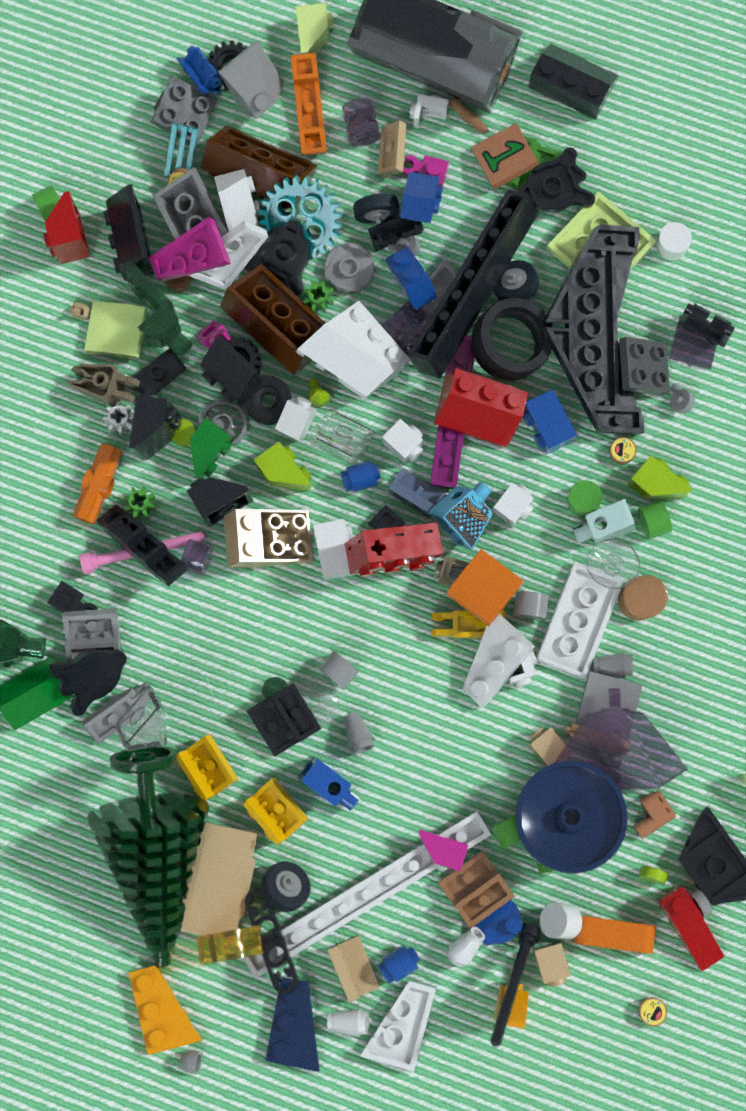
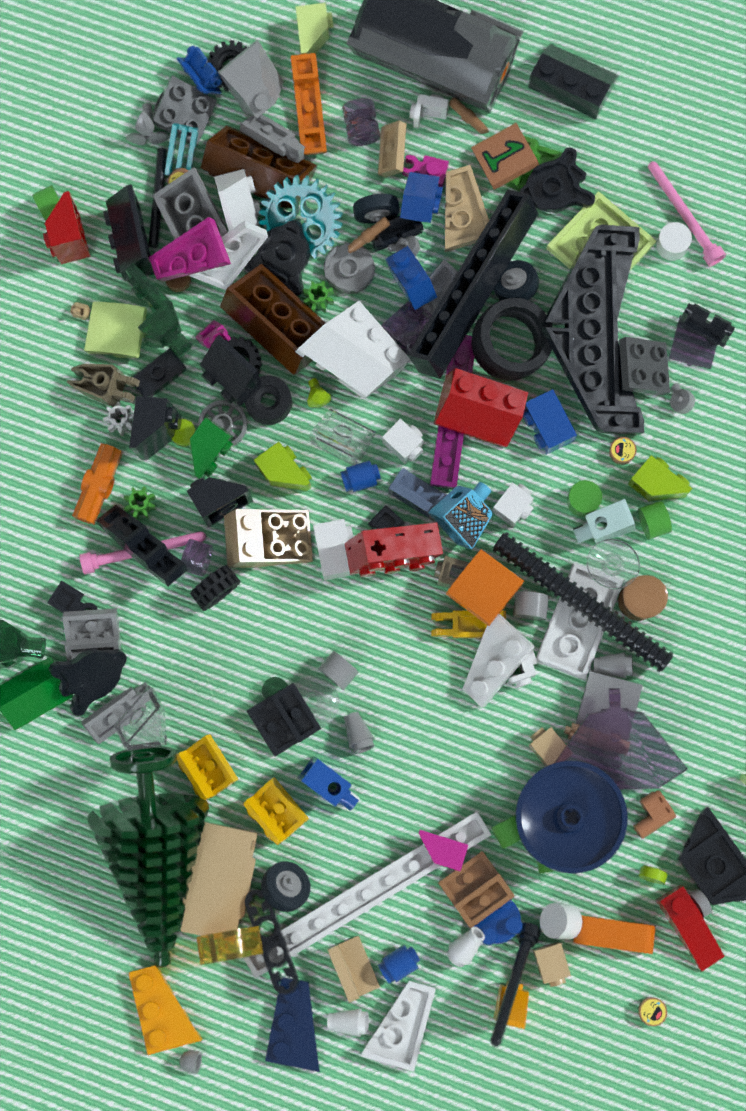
white brick [275,397,317,440] -> none
none -> light grey plant [126,103,170,146]
none -> black bar [148,148,168,248]
none -> black tyre [190,565,241,611]
none -> light grey hinge [240,114,305,163]
none -> medium nougat piece [348,217,390,253]
none -> tan wing [445,165,489,252]
none -> black piece [493,532,673,672]
none -> bright pink piece [648,161,726,267]

